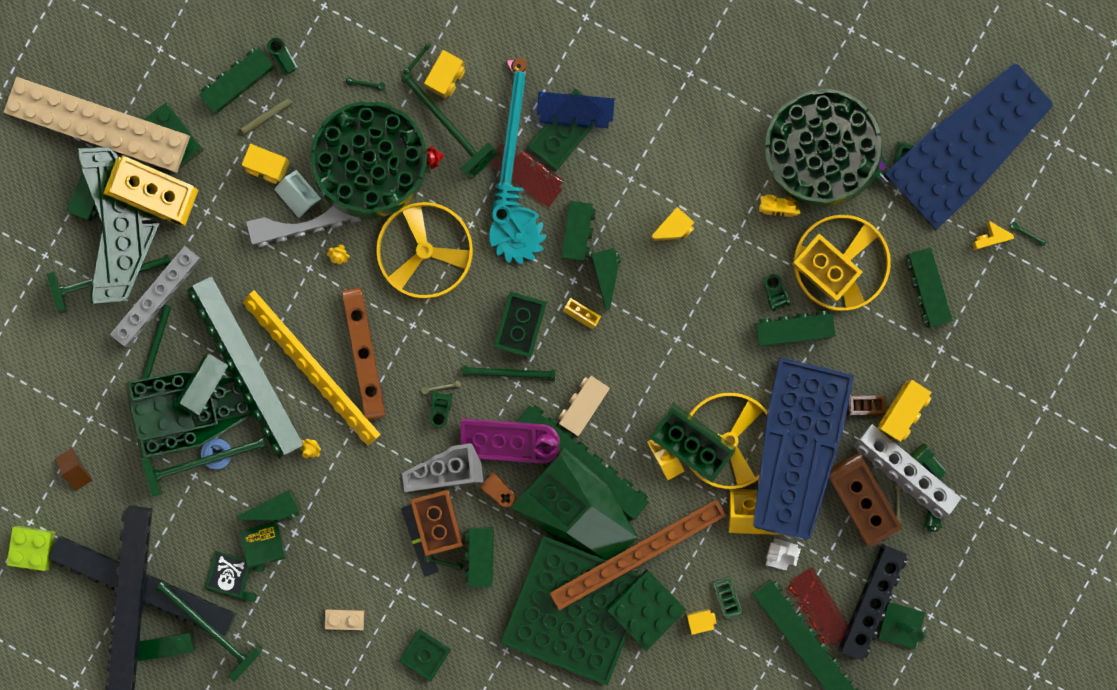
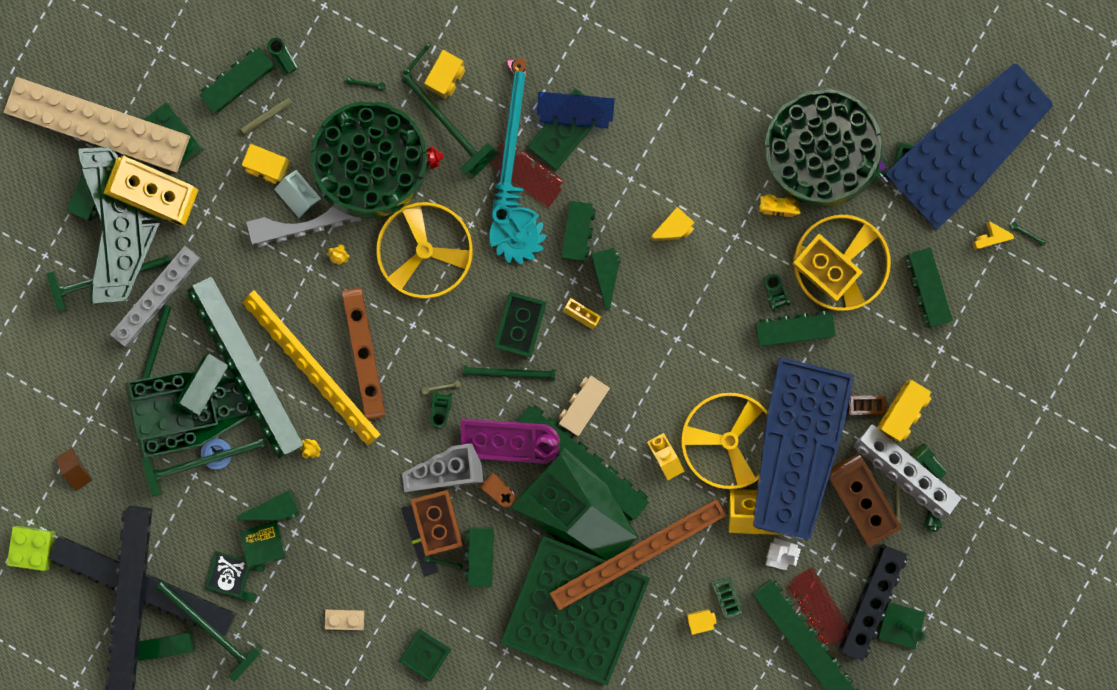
dark green plate [606,569,687,651] -> none
dark green slope [649,403,736,482] -> none

